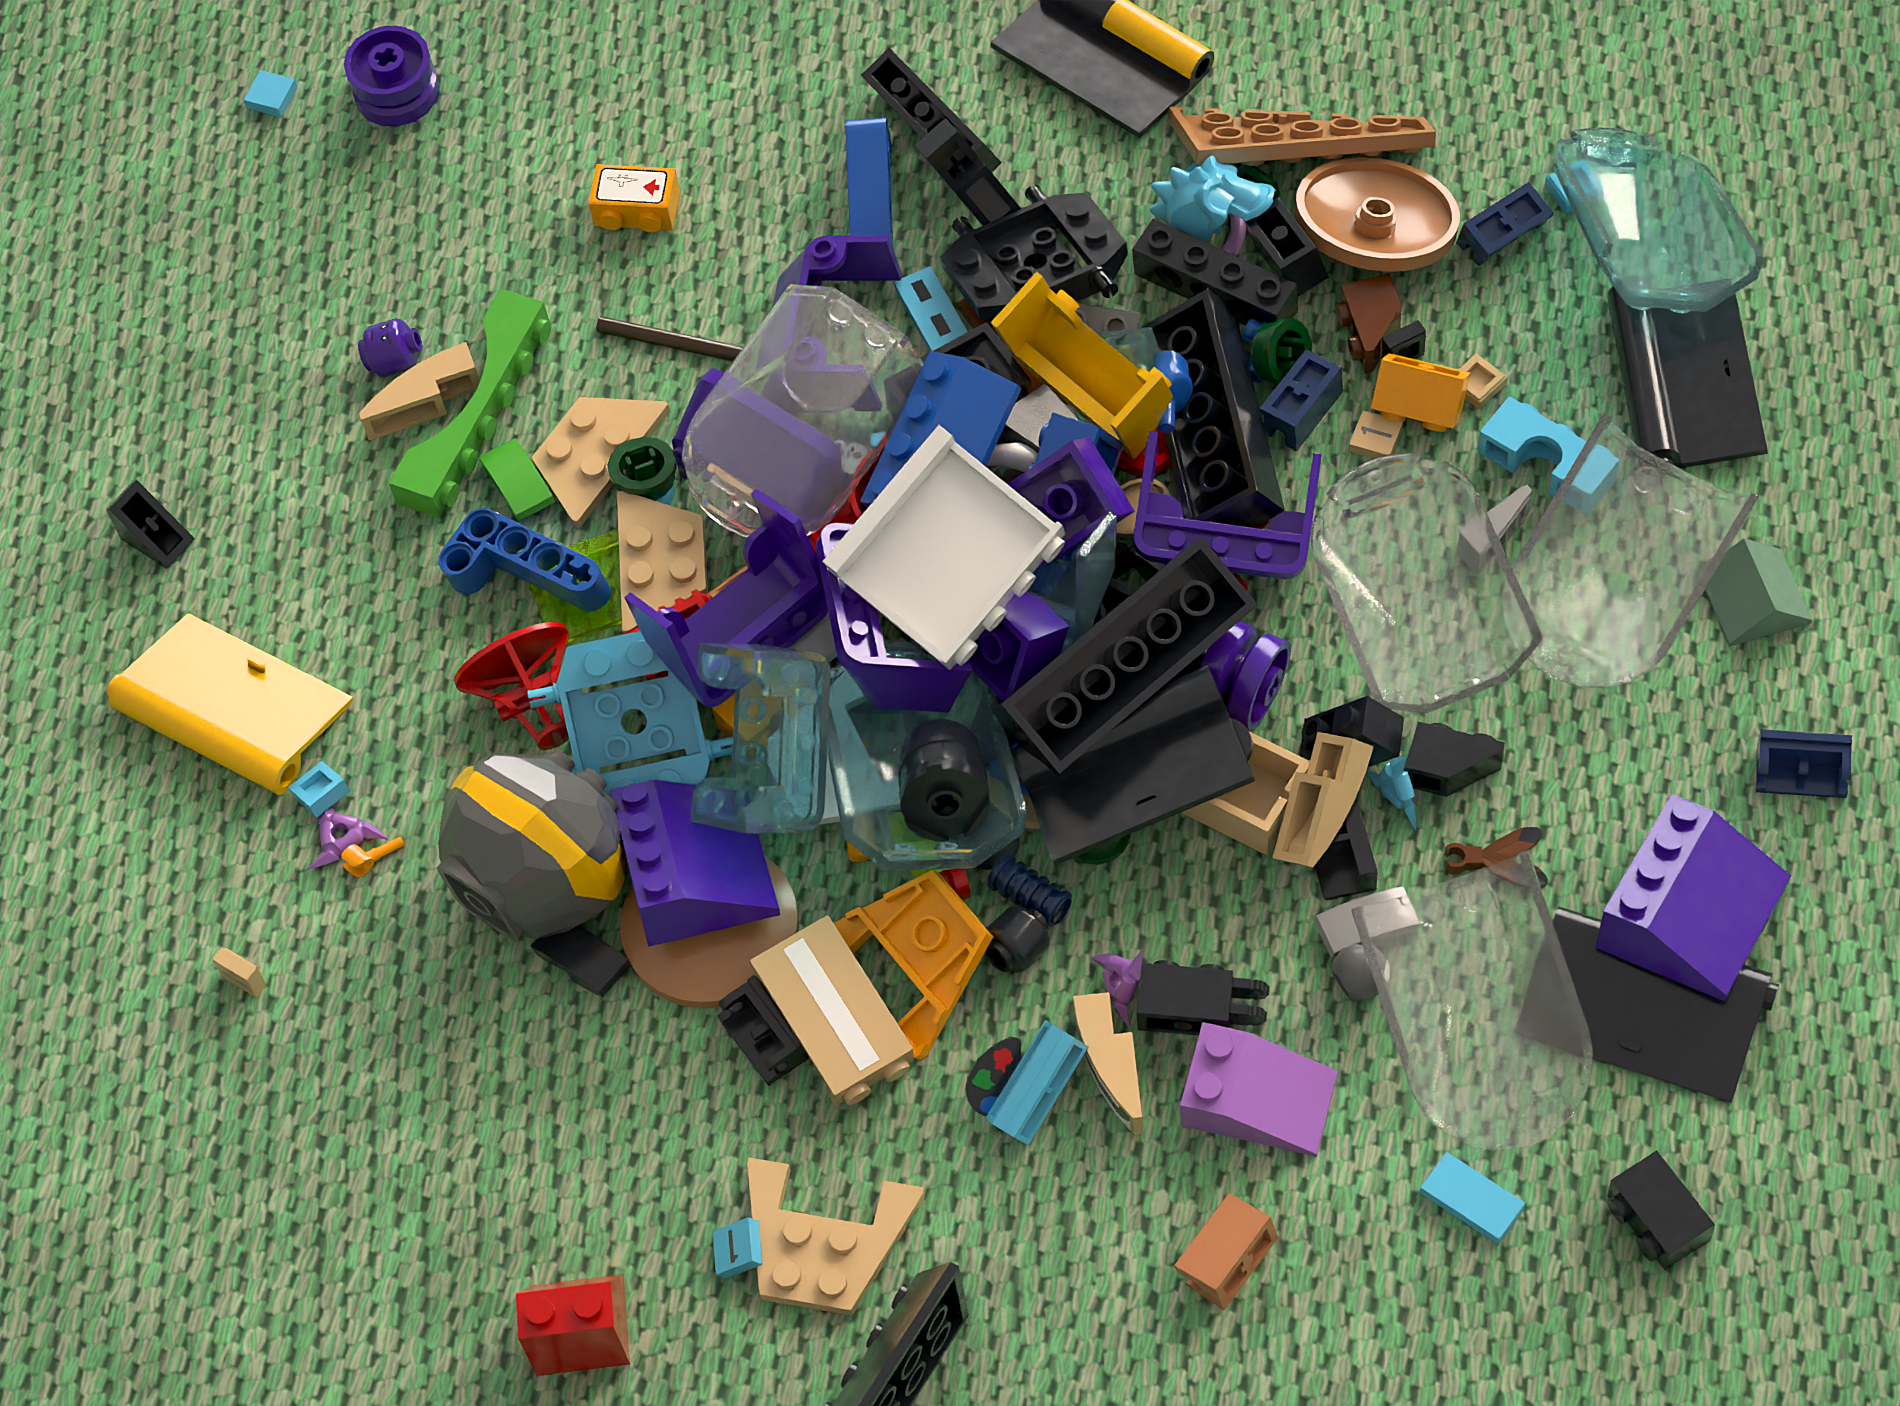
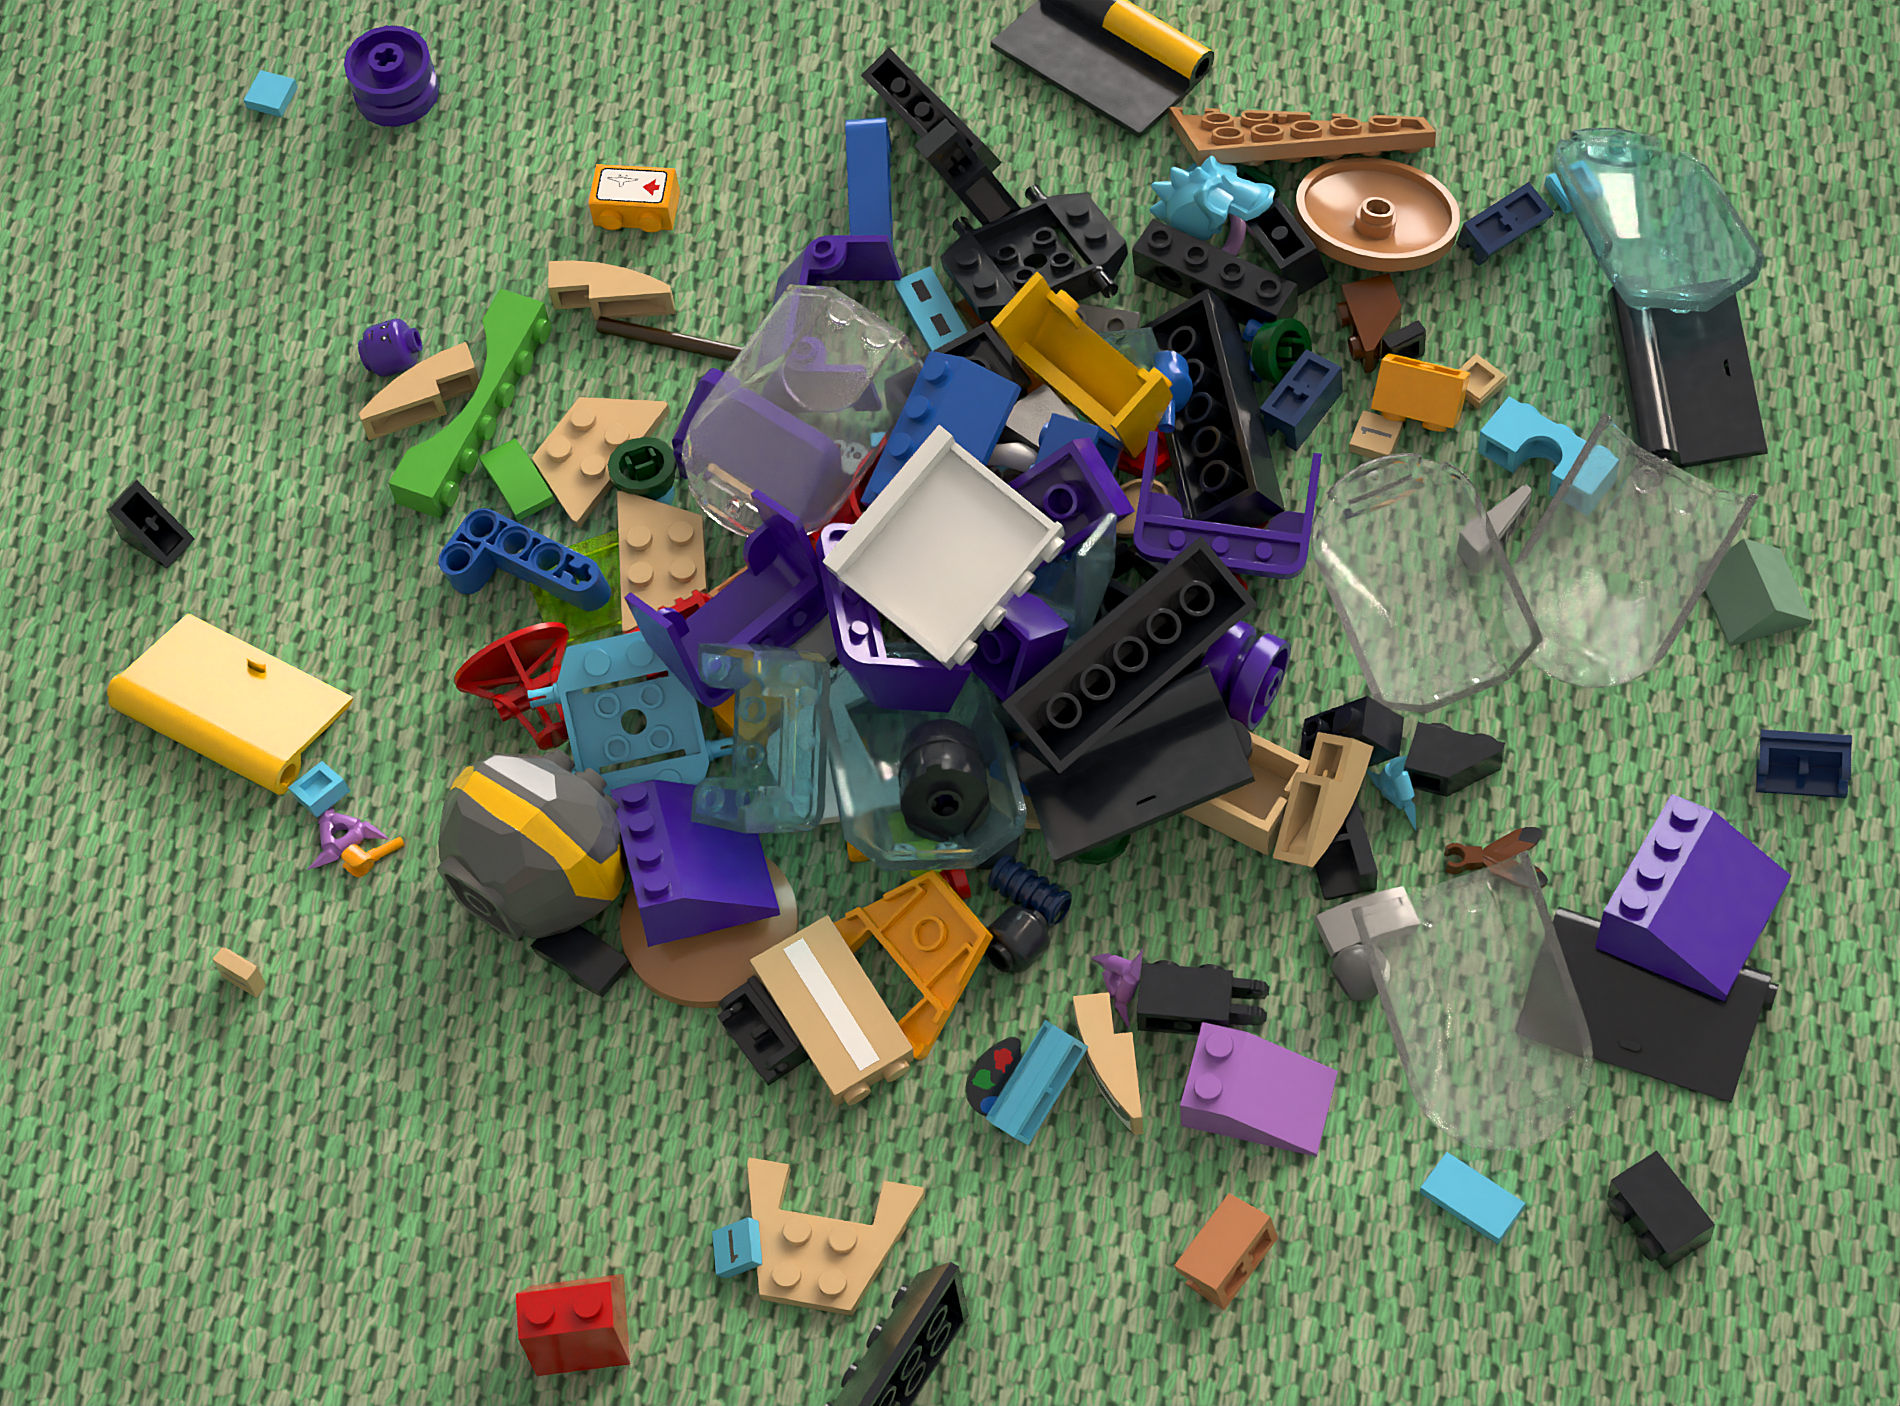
none -> tan slope [548,261,675,320]

